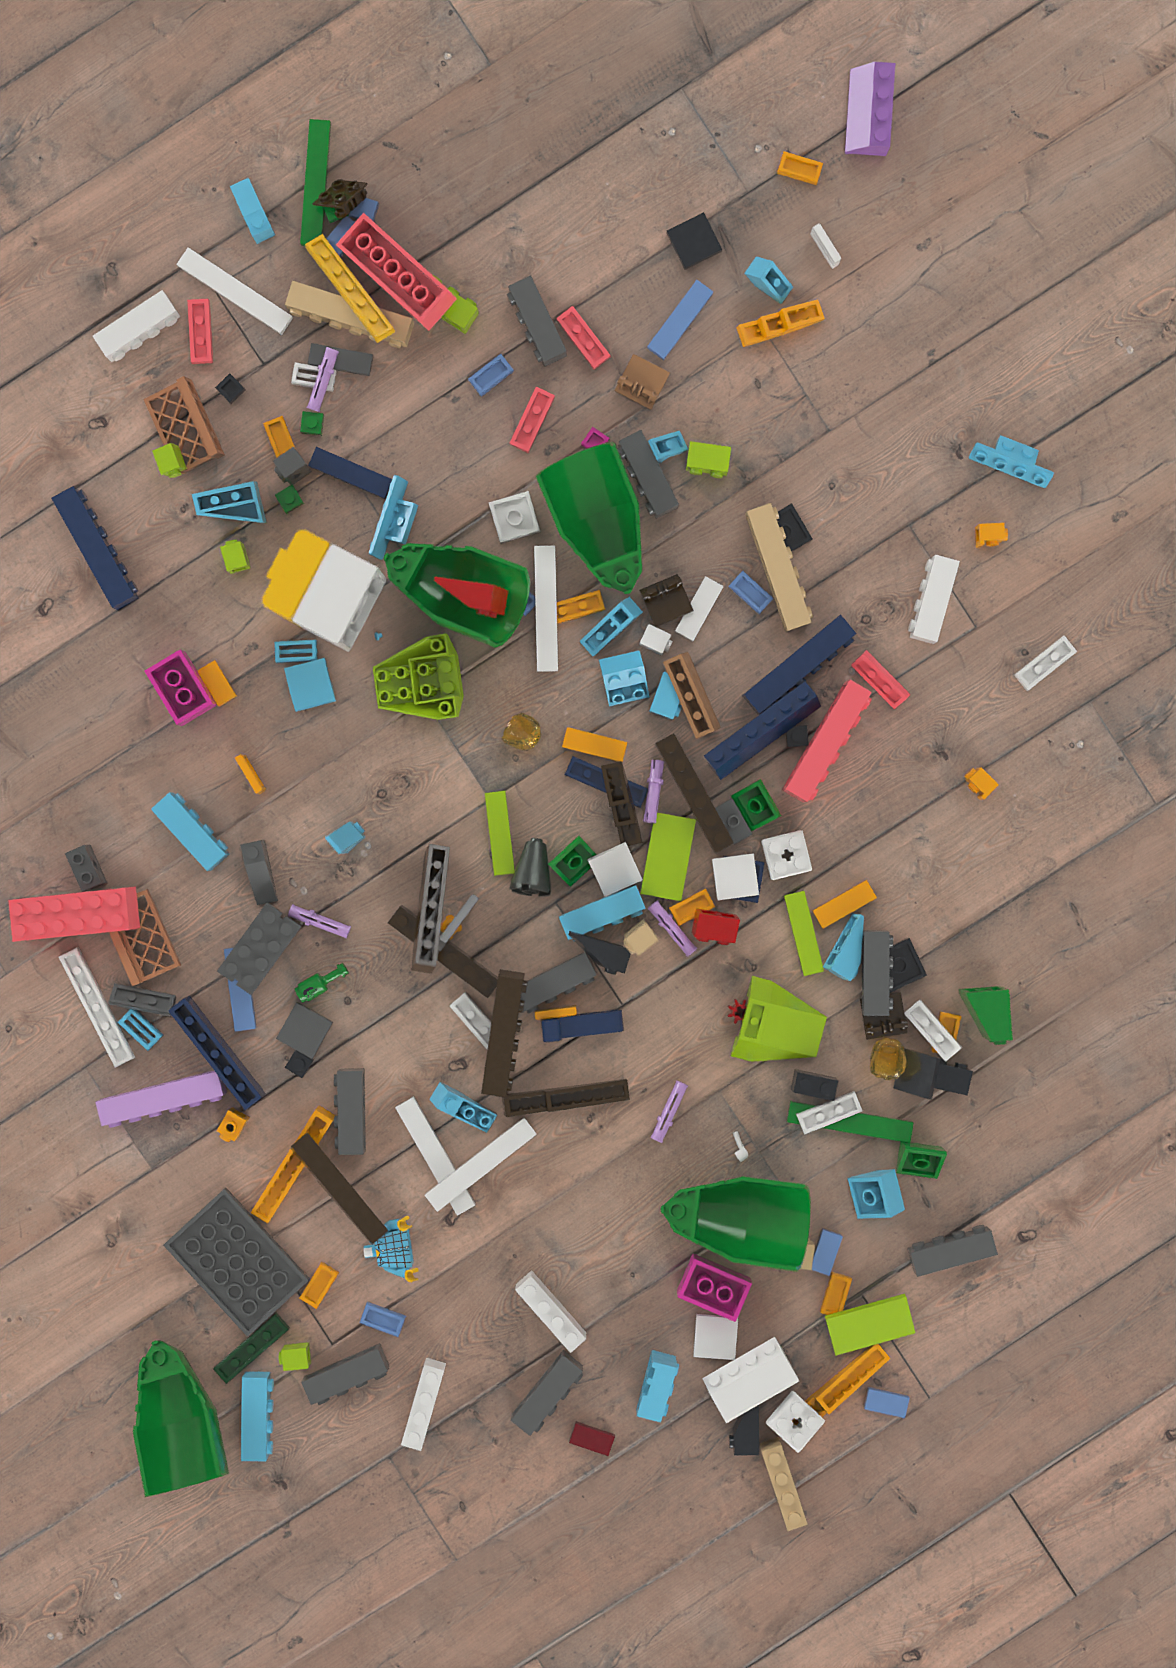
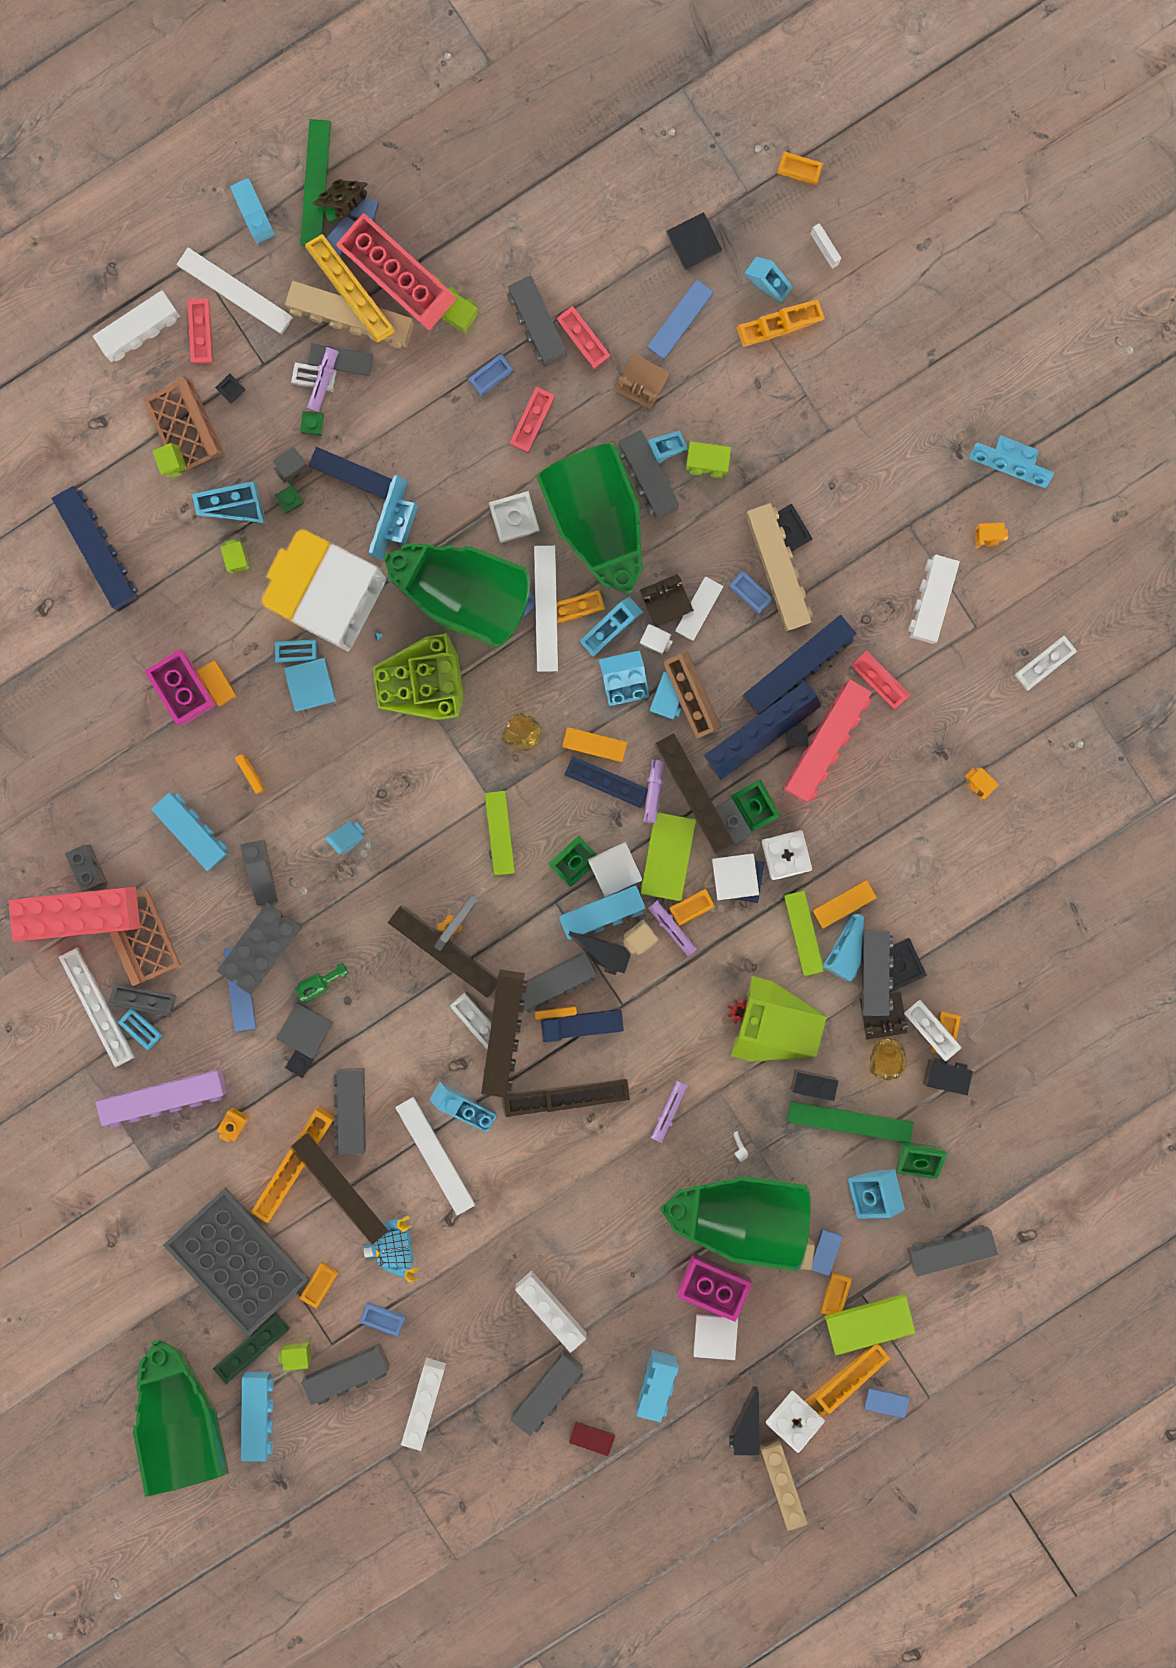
dark blue brick [168,996,266,1110] -> none
light orange tile [263,416,296,458] -> none
lavender pin [288,904,351,938] -> none
dark brown brick [411,844,450,974] -> none
white tile [425,1117,537,1212] -> none
red slope [434,577,508,618] -> none
pearl dark grey cone [509,838,551,897] -> none
dark pink tile [581,427,610,449] -> none
dark brown slope [601,761,643,846] -> none
red brick [692,908,740,945] -> none
white slope [703,1337,799,1423] -> none
white tile [796,1091,862,1135] -> none
medium lavender slope [845,62,895,156] -> none
black tile [893,1048,941,1100] -> none
green slope [959,986,1013,1045] -> none

